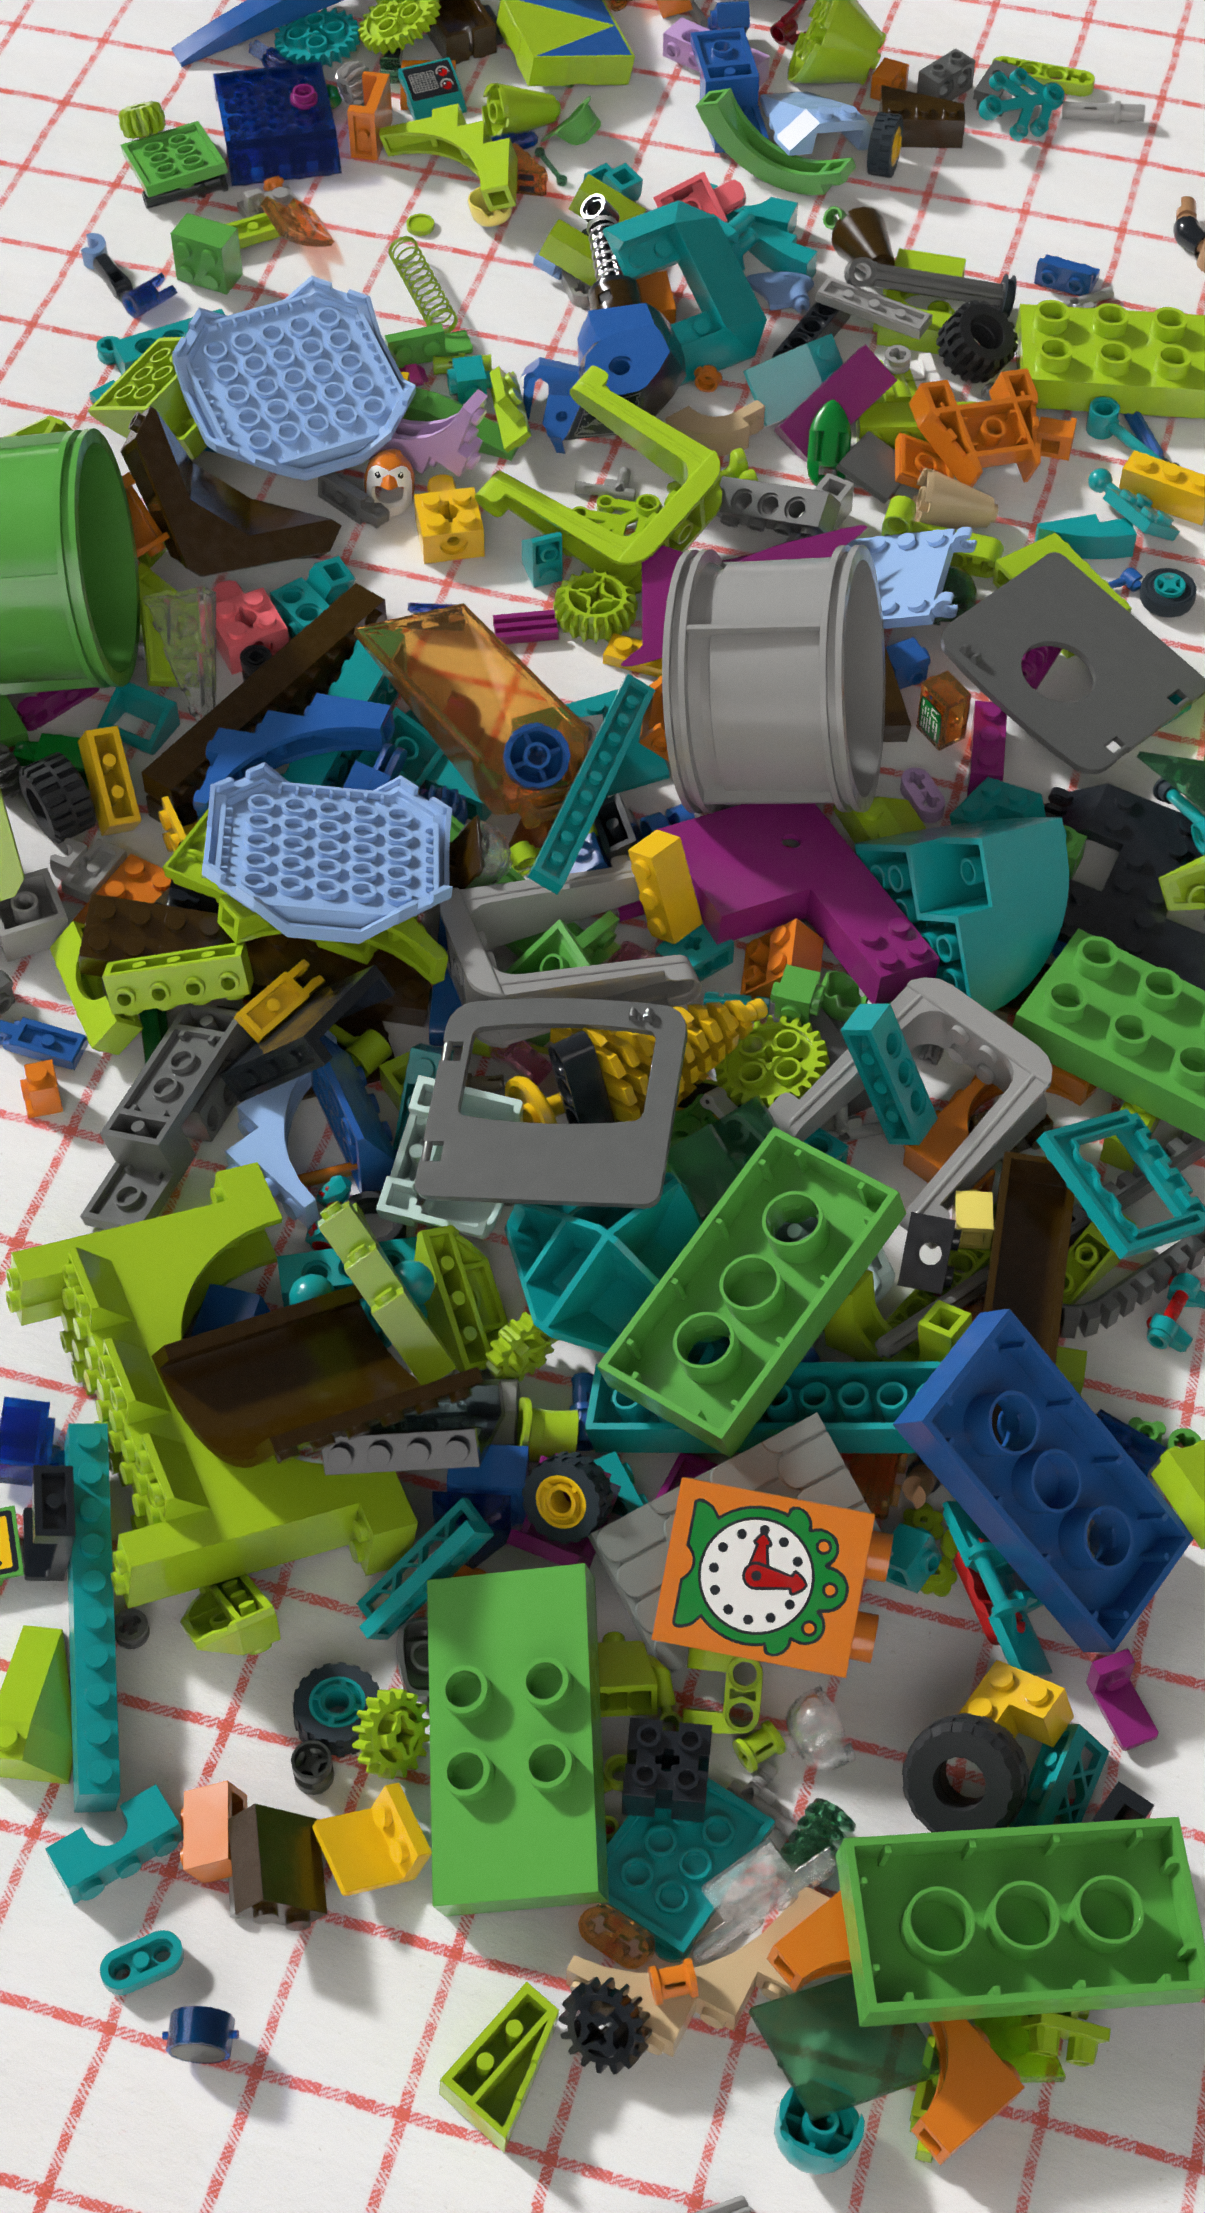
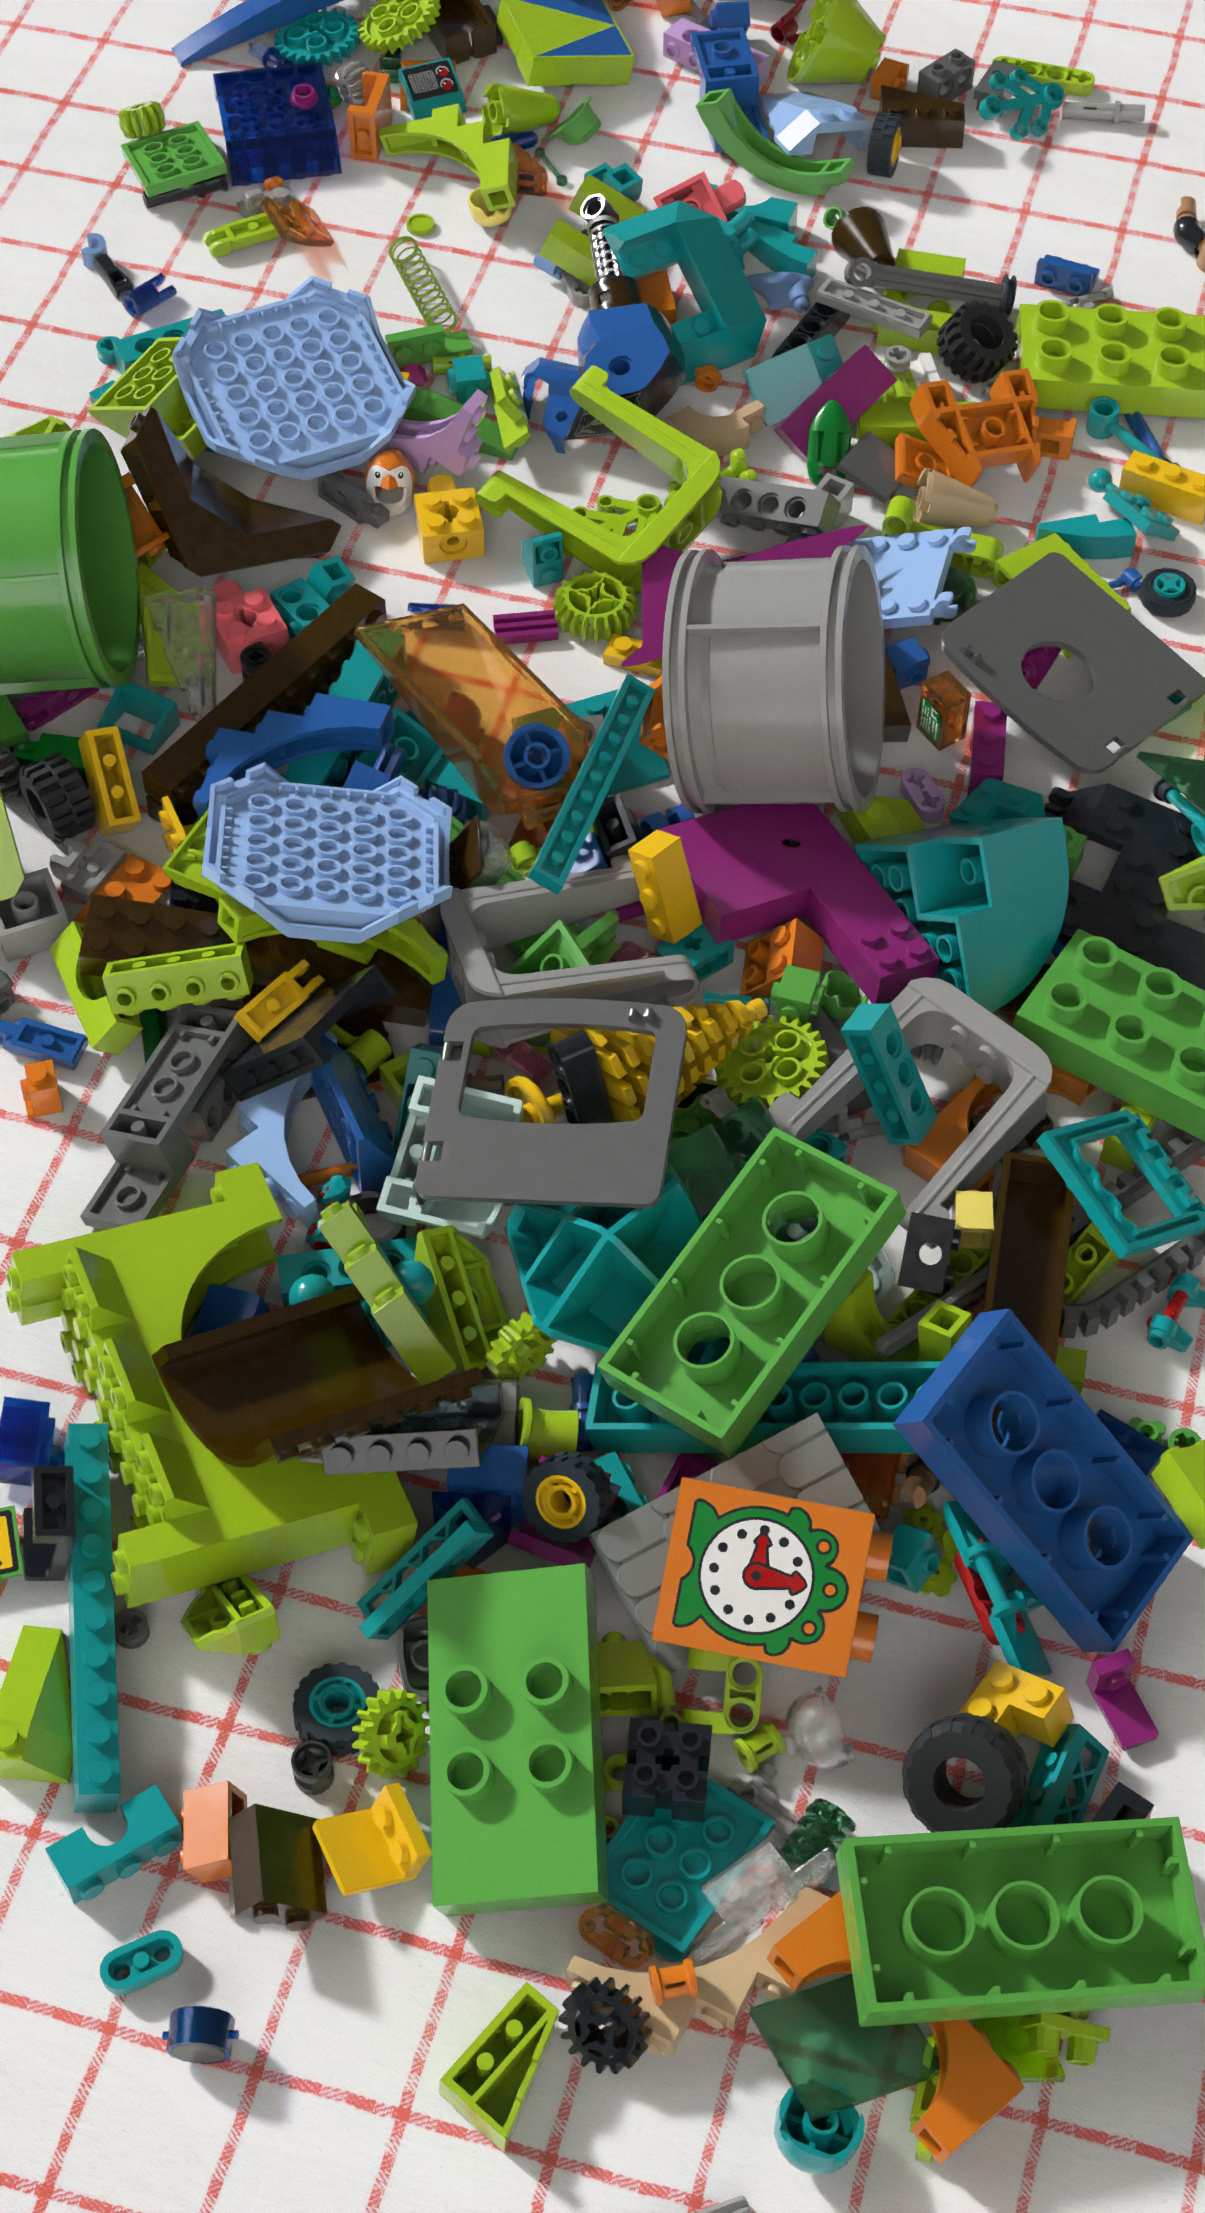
bright green brick [170,213,243,295] -> none
light grey hose [574,467,636,501] -> none

